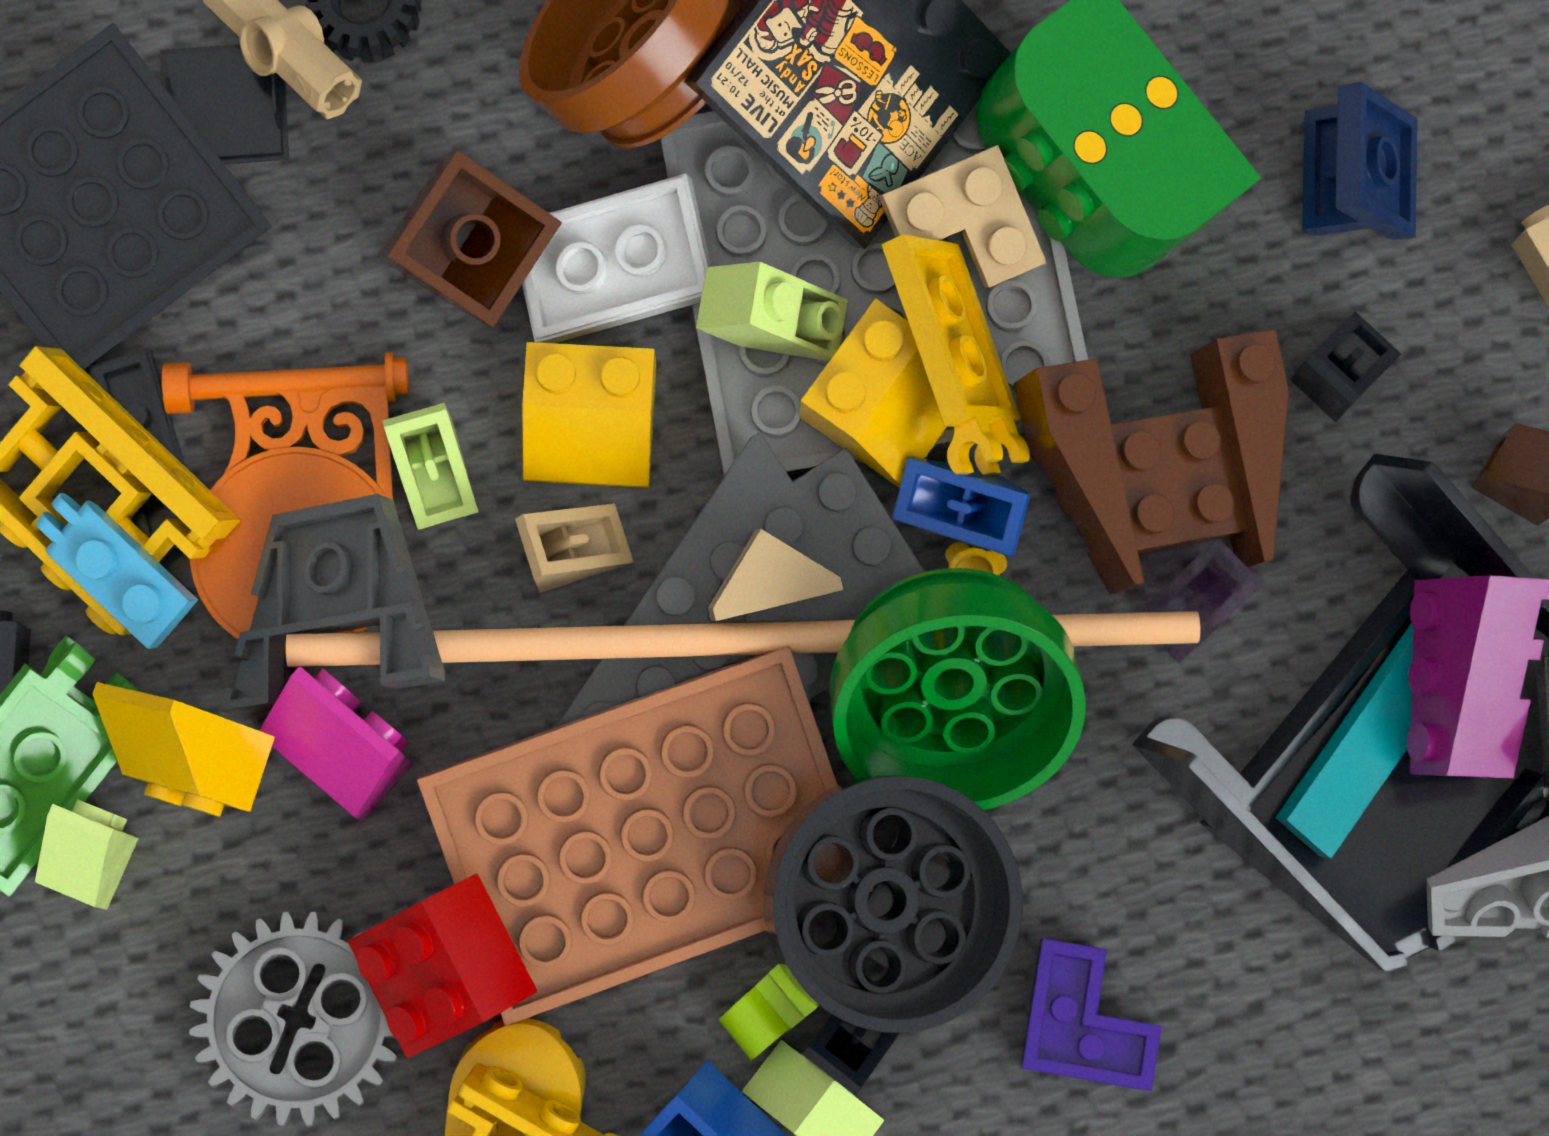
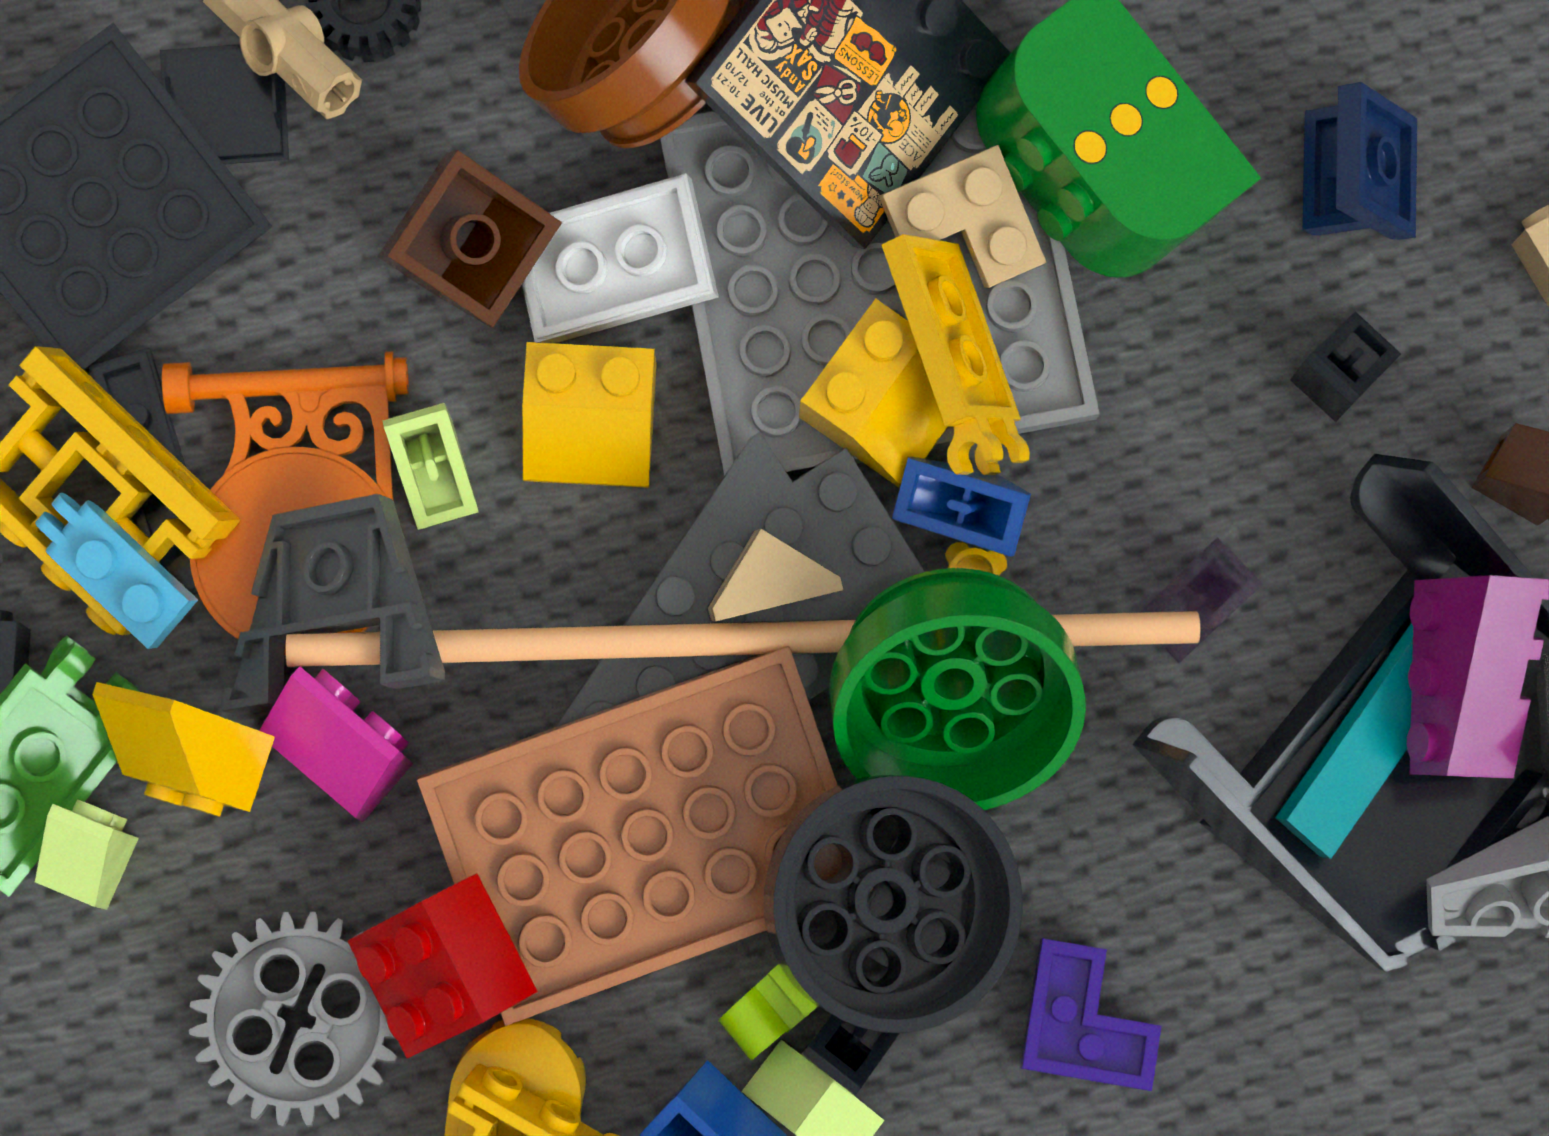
tan slope [515,503,634,593] -> none
yellowish green slope [696,262,848,361] -> none
reddish brown wedge [1014,329,1289,595] -> none

